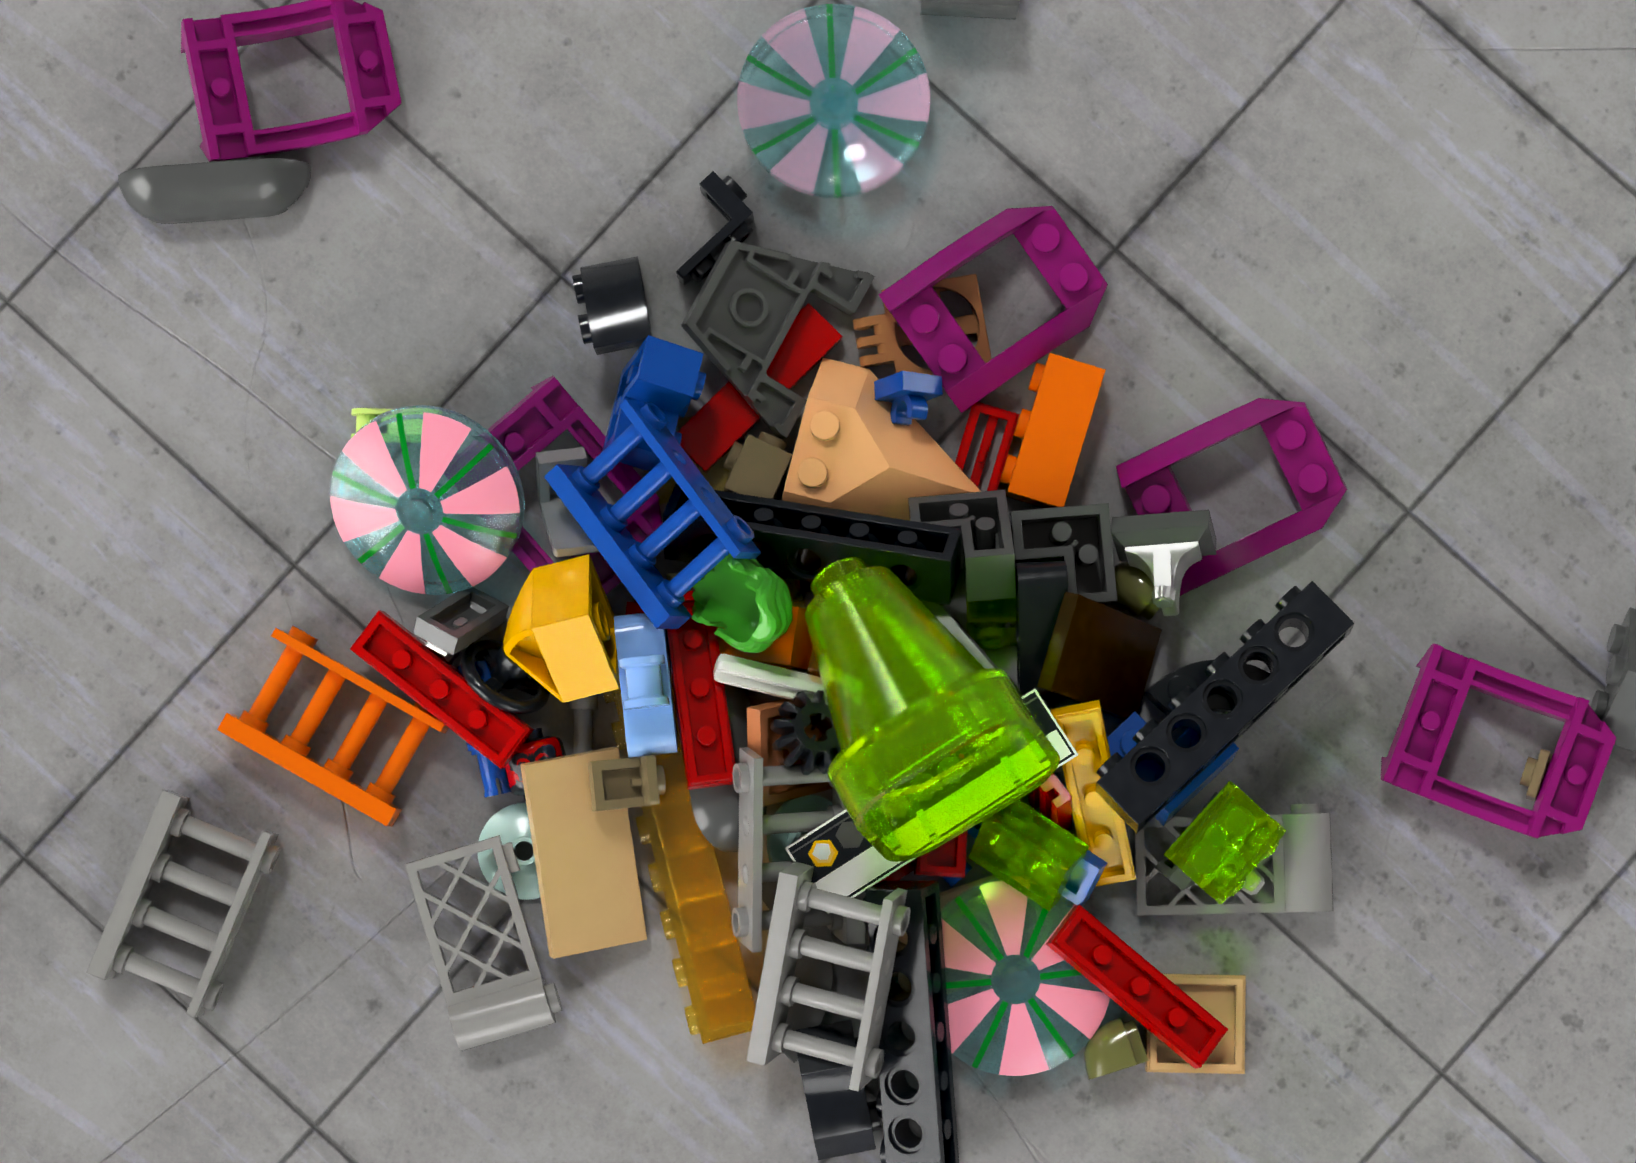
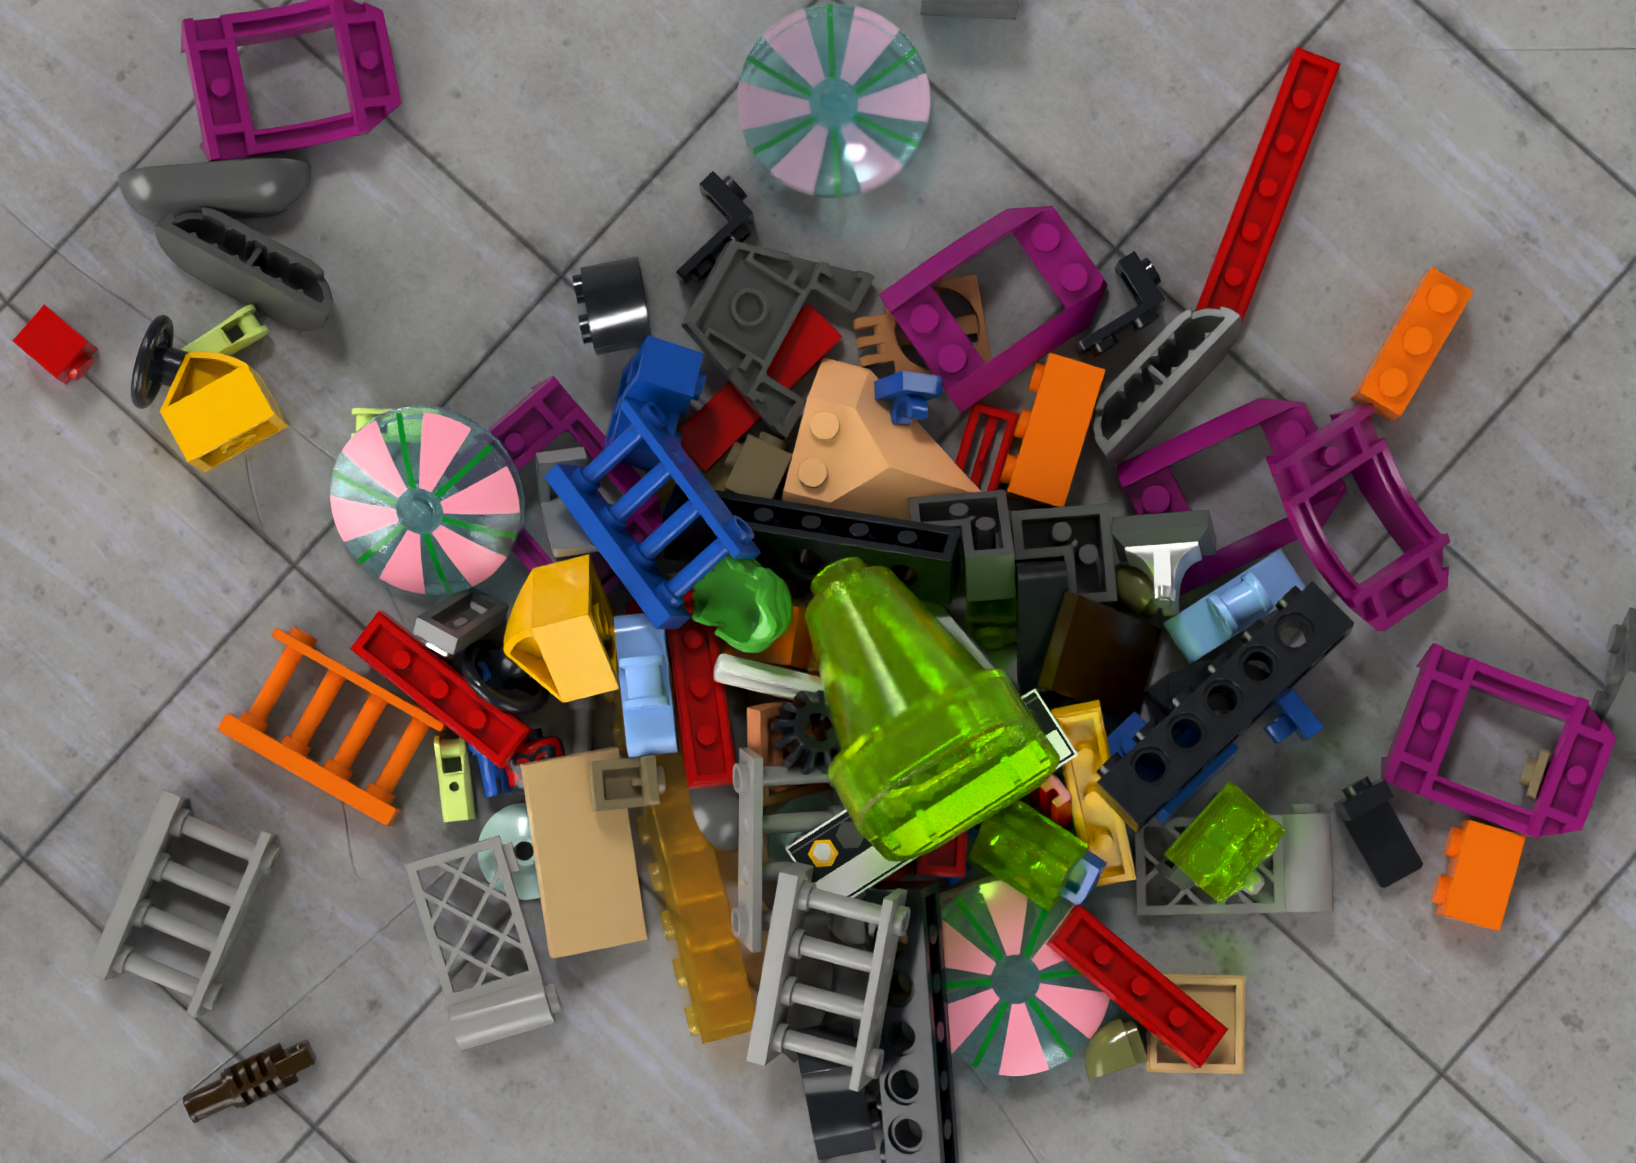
none -> red brick [12,305,98,385]
none -> yellow piece [131,315,289,473]
none -> dark grey brick [156,207,333,332]
none -> yellowish green bar [180,304,269,356]
none -> dark brown hinge [183,1040,316,1123]
none -> yellowish green bar [434,735,476,823]
none -> black bracket [1075,251,1165,357]
none -> dark grey brick [1093,306,1242,461]
none -> light blue piece [1163,548,1306,664]
none -> red tile [1195,47,1341,322]
none -> blue tile [1263,689,1324,744]
none -> magenta wedge [1265,403,1451,631]
none -> black bracket [1334,776,1423,888]
none -> orange brick [1350,267,1474,423]
none -> orange brick [1431,820,1526,931]

